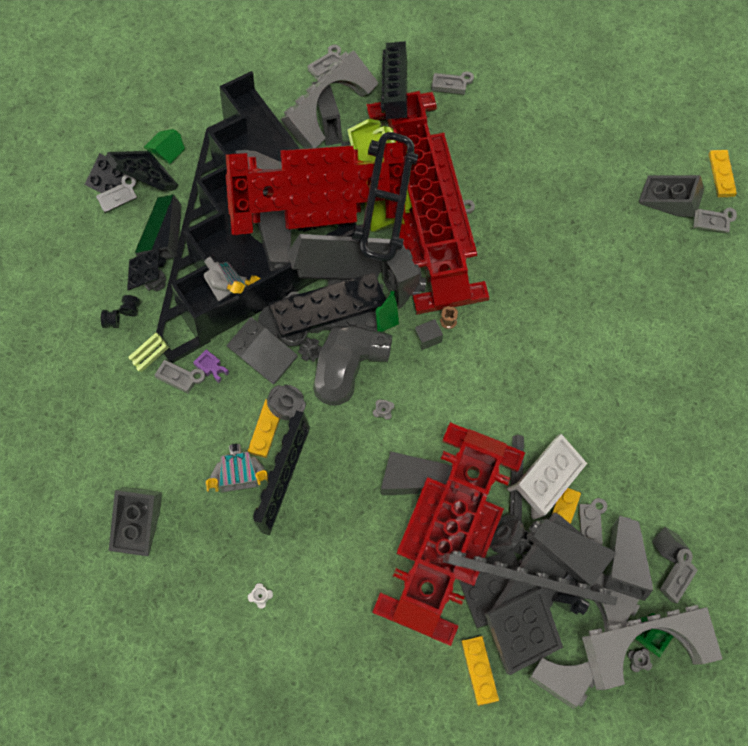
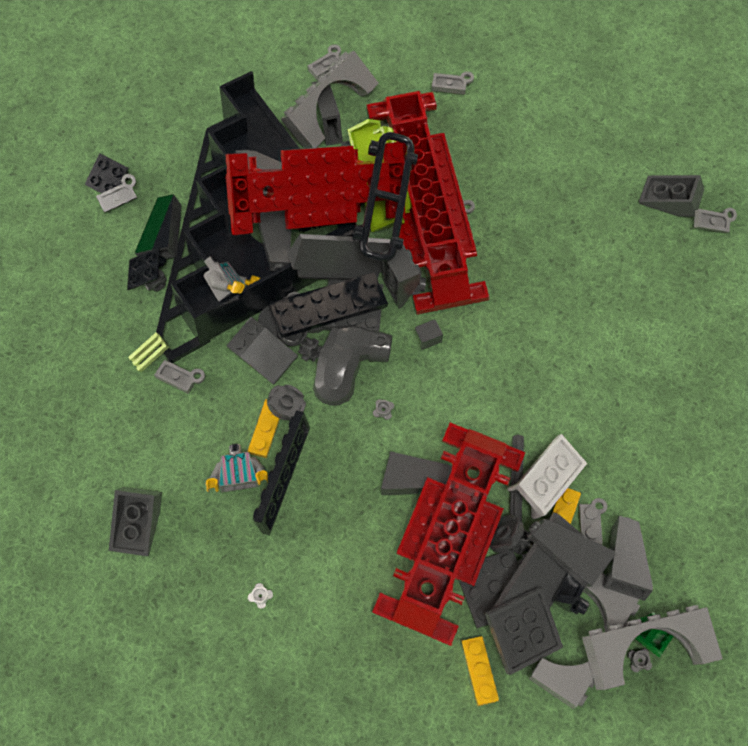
black wheel [101,310,120,328] -> none
black plate [105,151,178,191] -> none
black wheel [119,295,141,317] -> none
green slope [144,129,185,165] -> none
medium lavender plate [193,349,229,383] -> none
green slope [376,291,399,332] -> none
black brick [381,41,408,119] -> none
medium nougat bush [440,306,458,329] -> none
dark grey plate [443,551,618,606] -> none
dark grey panel [652,527,690,564] -> none
light grey hinge [660,548,698,604] -> none
yellow plate [709,150,737,197] -> none

